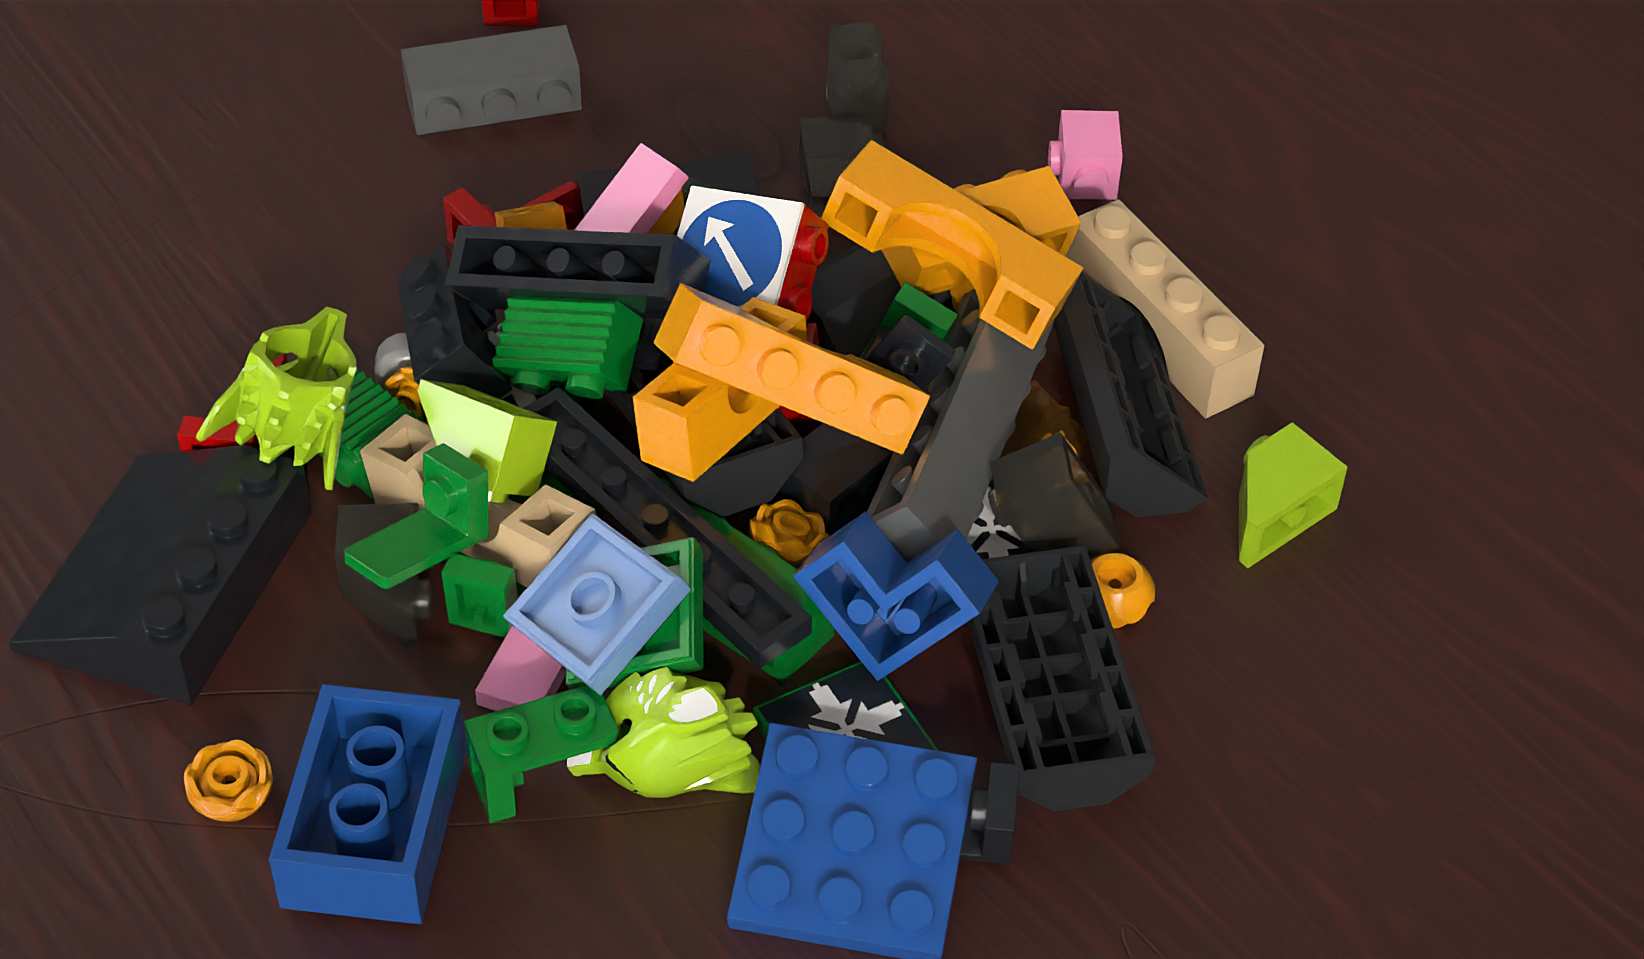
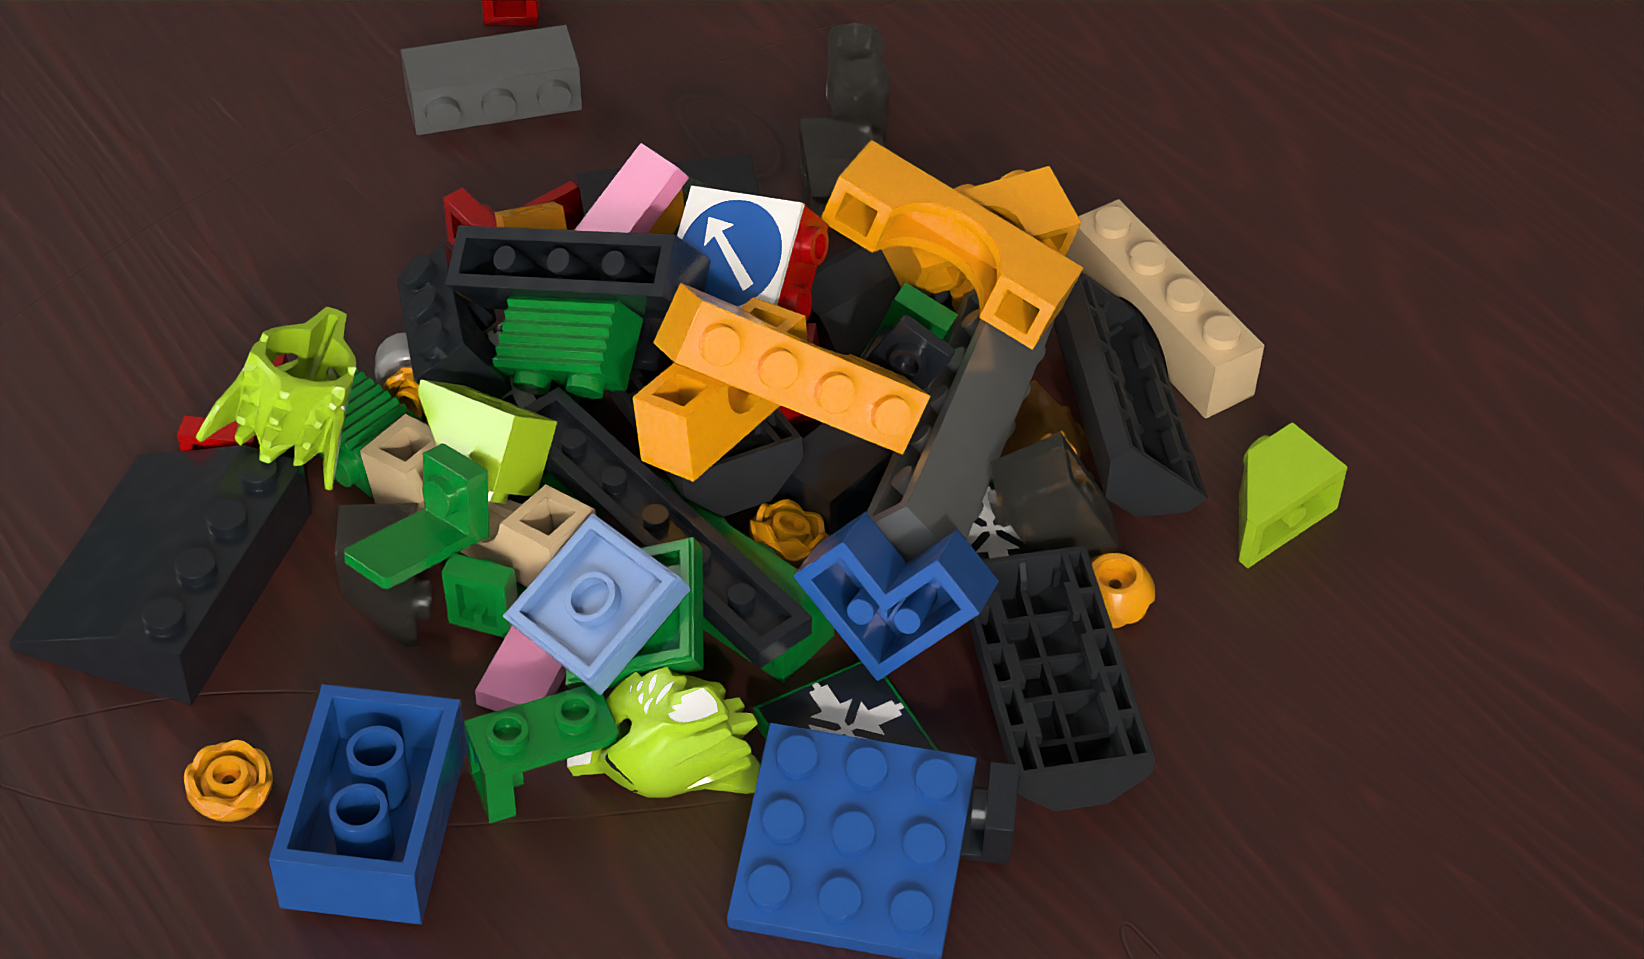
bright pink brick [1048,110,1123,200] -> none

